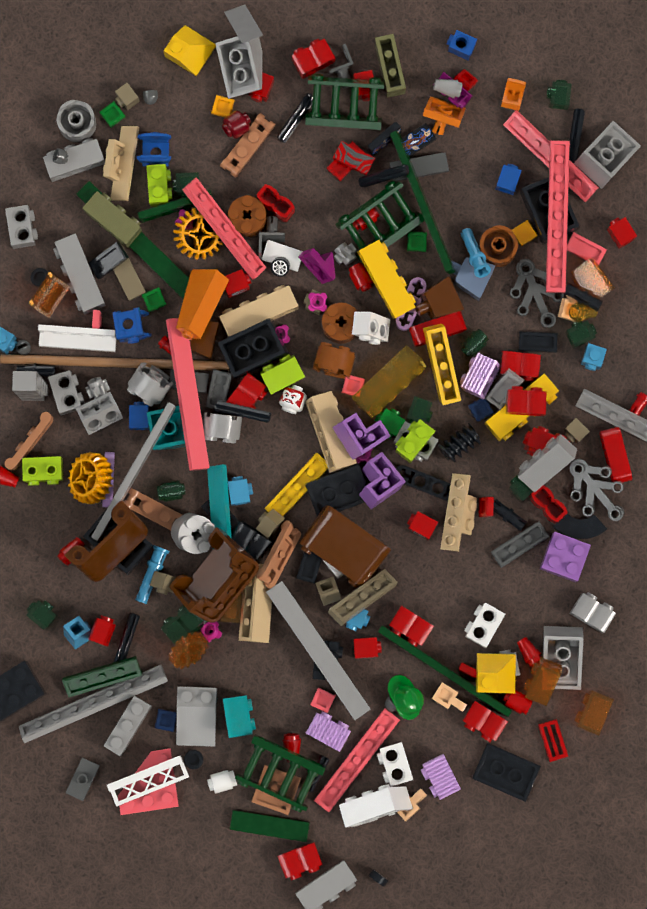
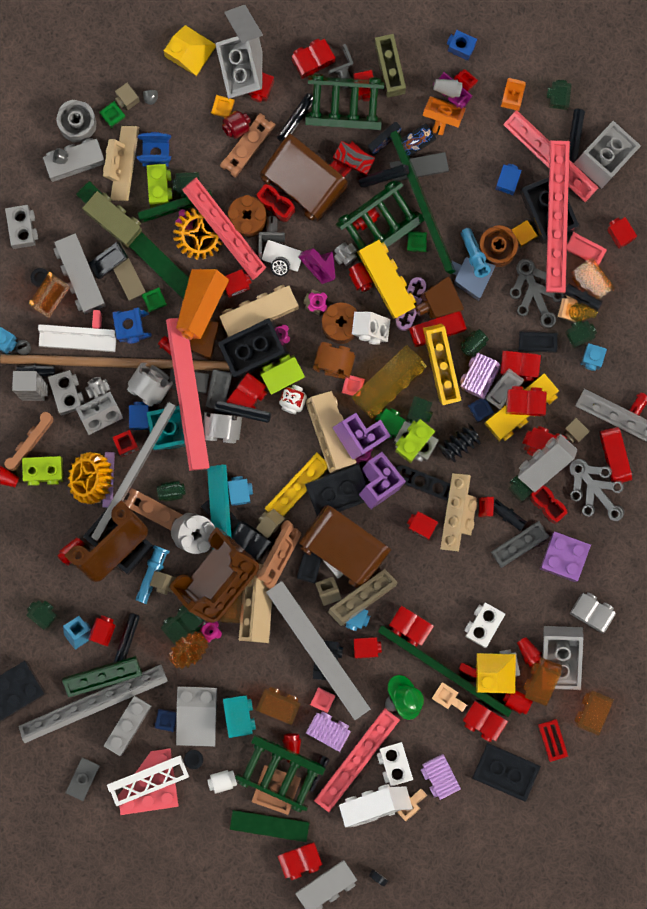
black tile [553,514,607,539] -> none
none -> red brick [112,430,139,457]
none -> clear orange brick [256,687,301,725]
none -> windscreen [260,134,347,222]

